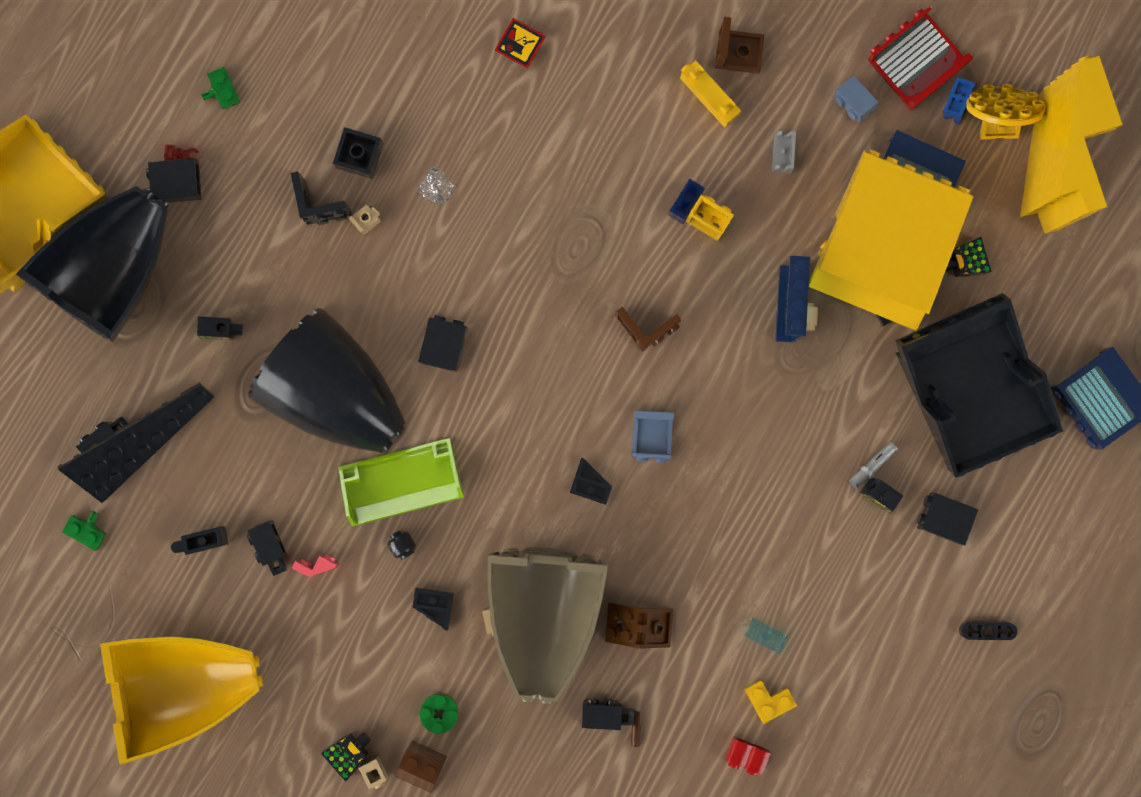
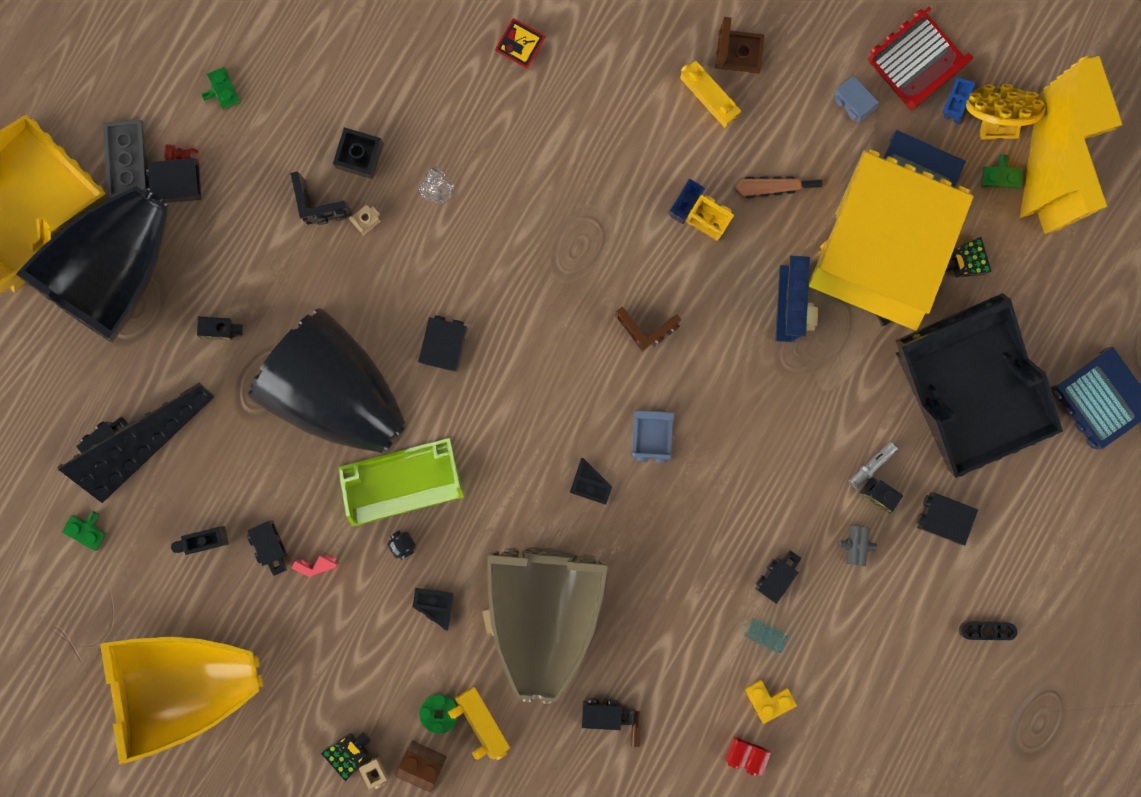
reddish brown bracket [605,603,673,649] -> none
light grey hinge [772,131,796,174] -> none
none -> dark grey plate [103,120,148,199]
none -> yellow brick [448,687,510,760]
none -> nougat sword [735,176,822,199]
none -> black brick [755,550,801,604]
none -> dark grey pin [838,525,877,566]
none -> green plate [982,154,1023,189]

